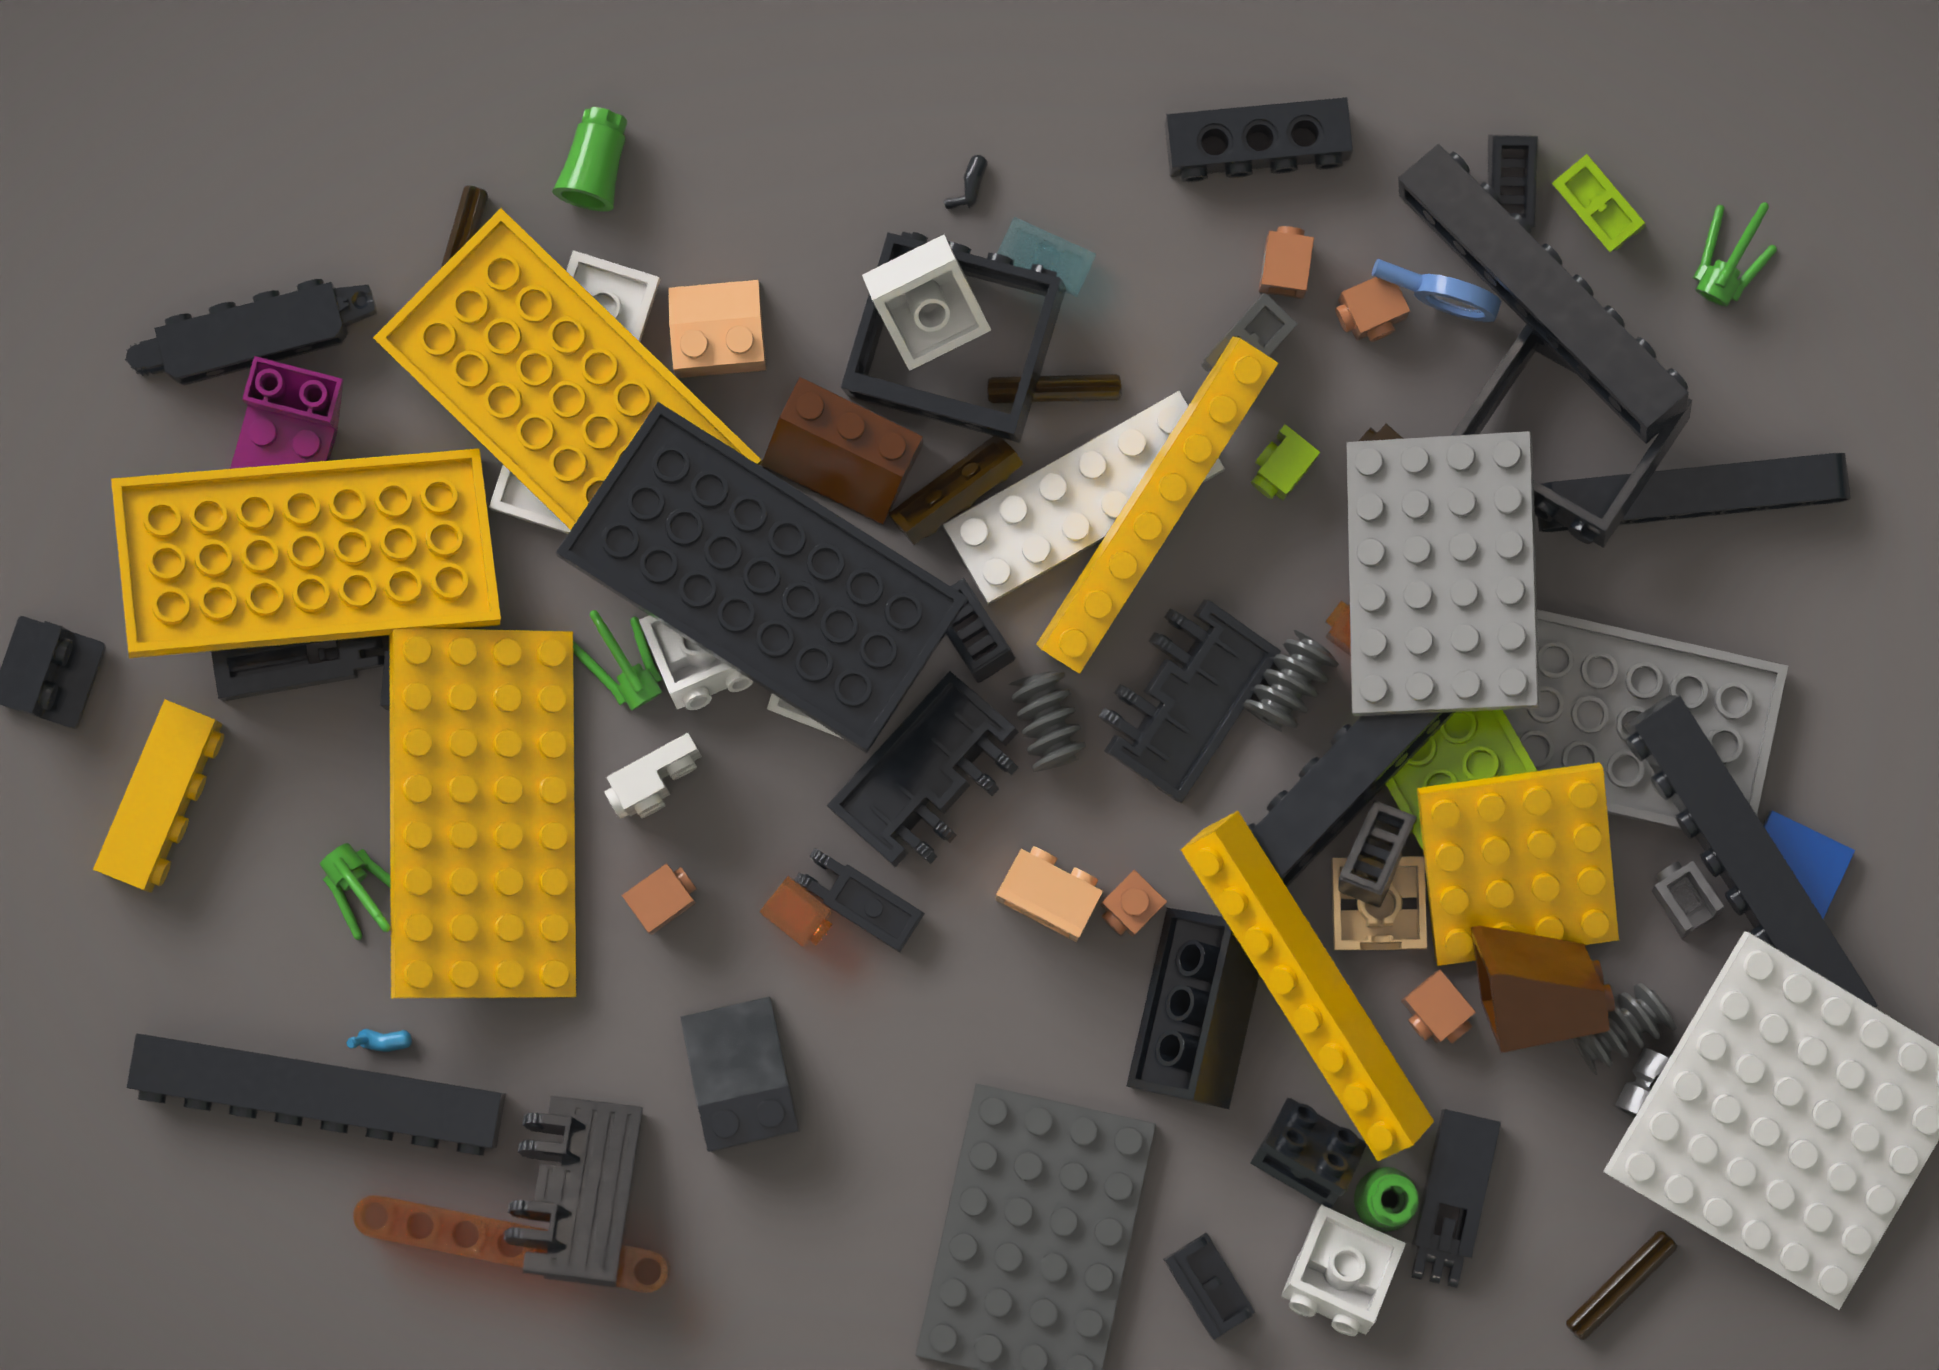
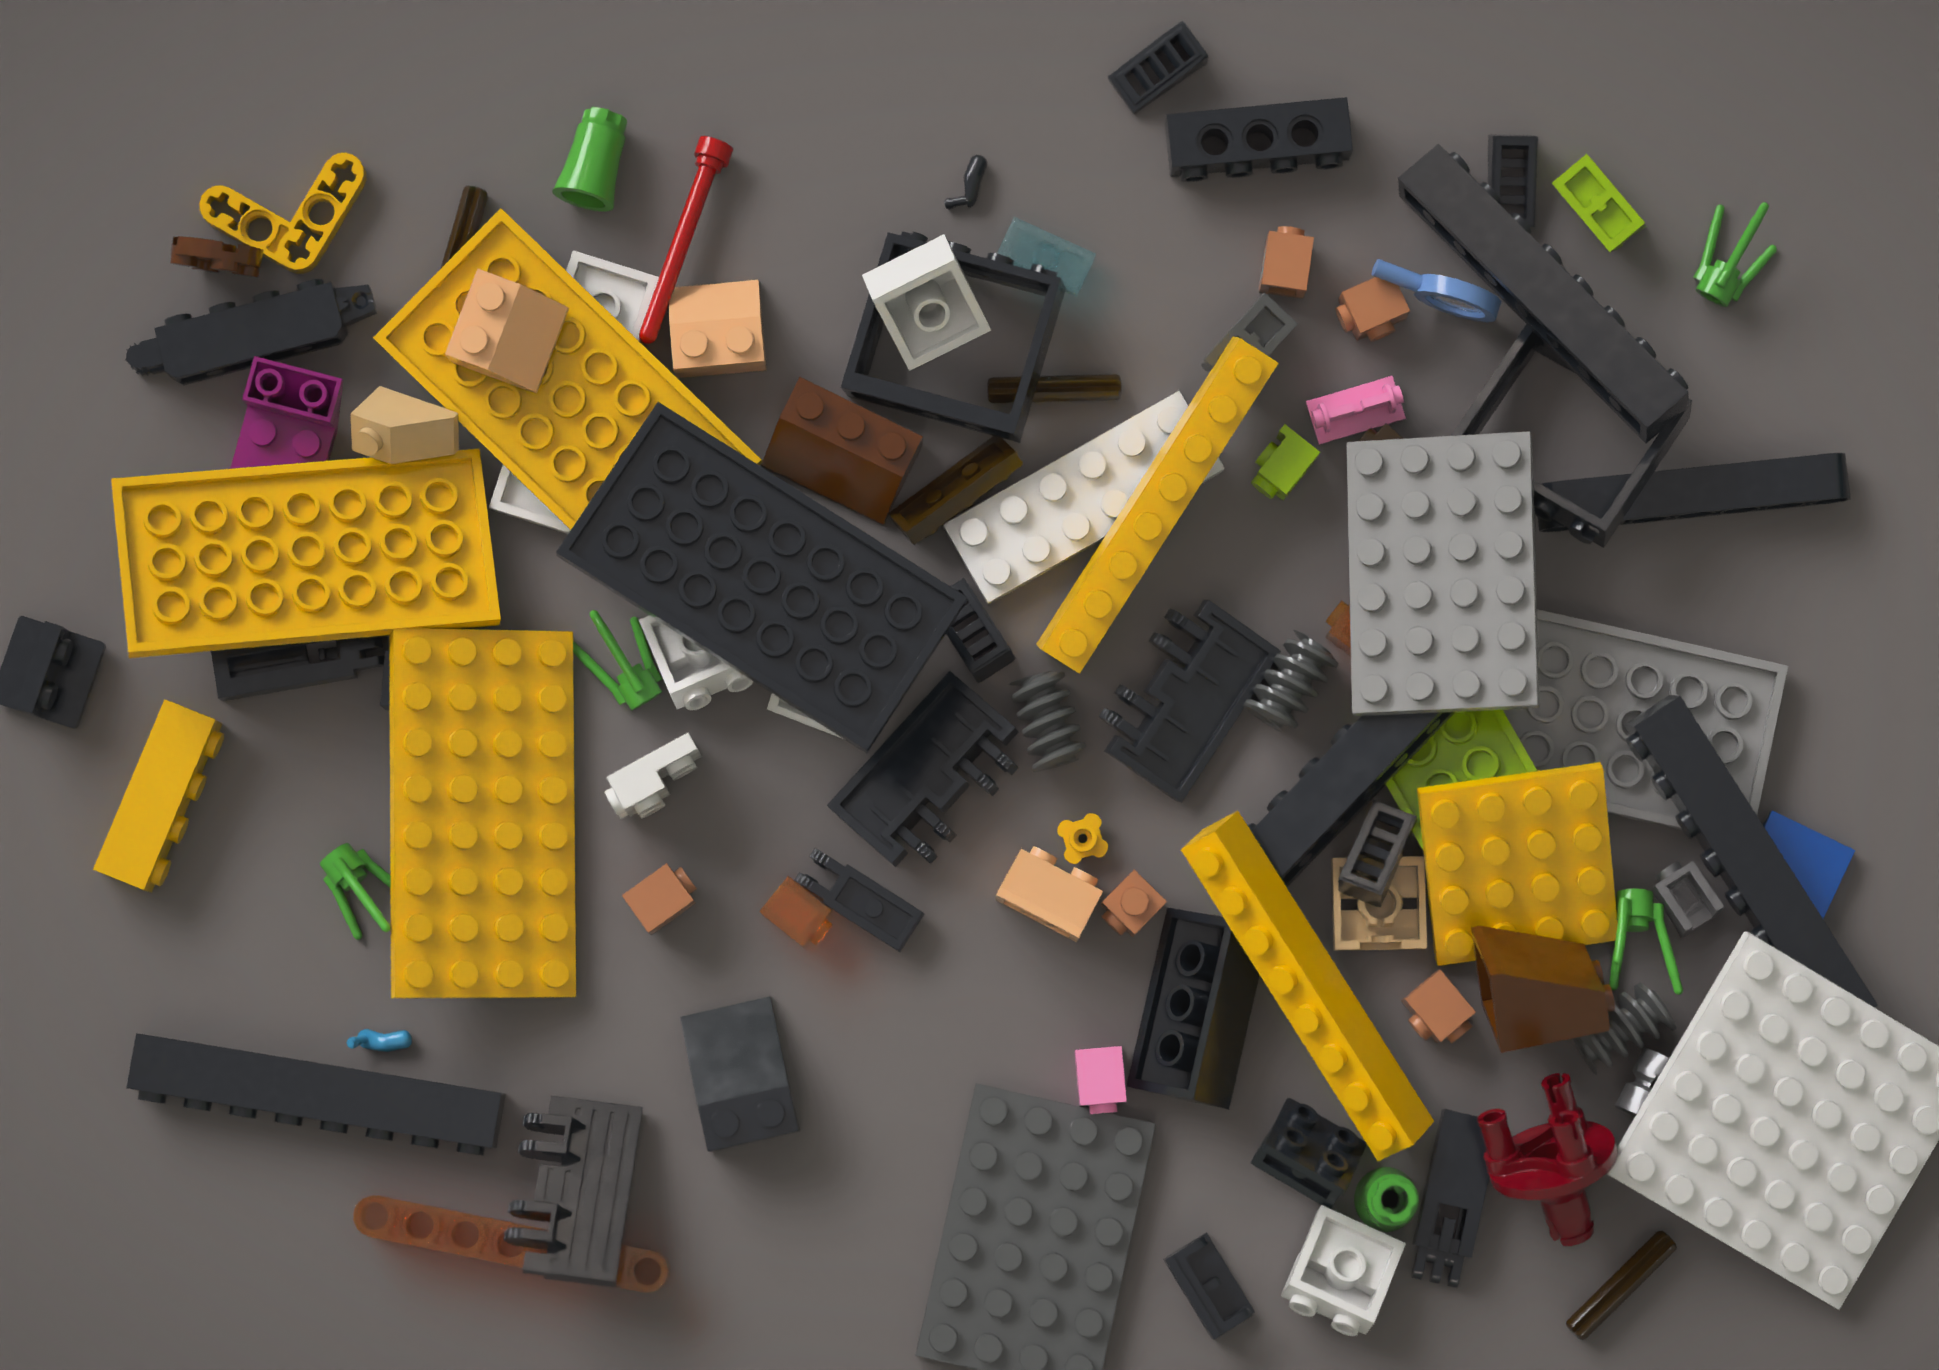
none -> reddish brown plate [170,236,264,278]
none -> yellow beam [199,153,366,274]
none -> tan slope [351,386,459,464]
none -> light nougat slope [445,268,569,394]
none -> red piece [639,136,734,344]
none -> yellow plate [1057,813,1108,864]
none -> bright pink brick [1074,1046,1127,1114]
none -> black slope [1108,21,1208,114]
none -> bright pink hinge [1306,376,1406,445]
none -> dark red piece [1477,1073,1618,1246]
none -> bright green plant [1609,888,1683,995]

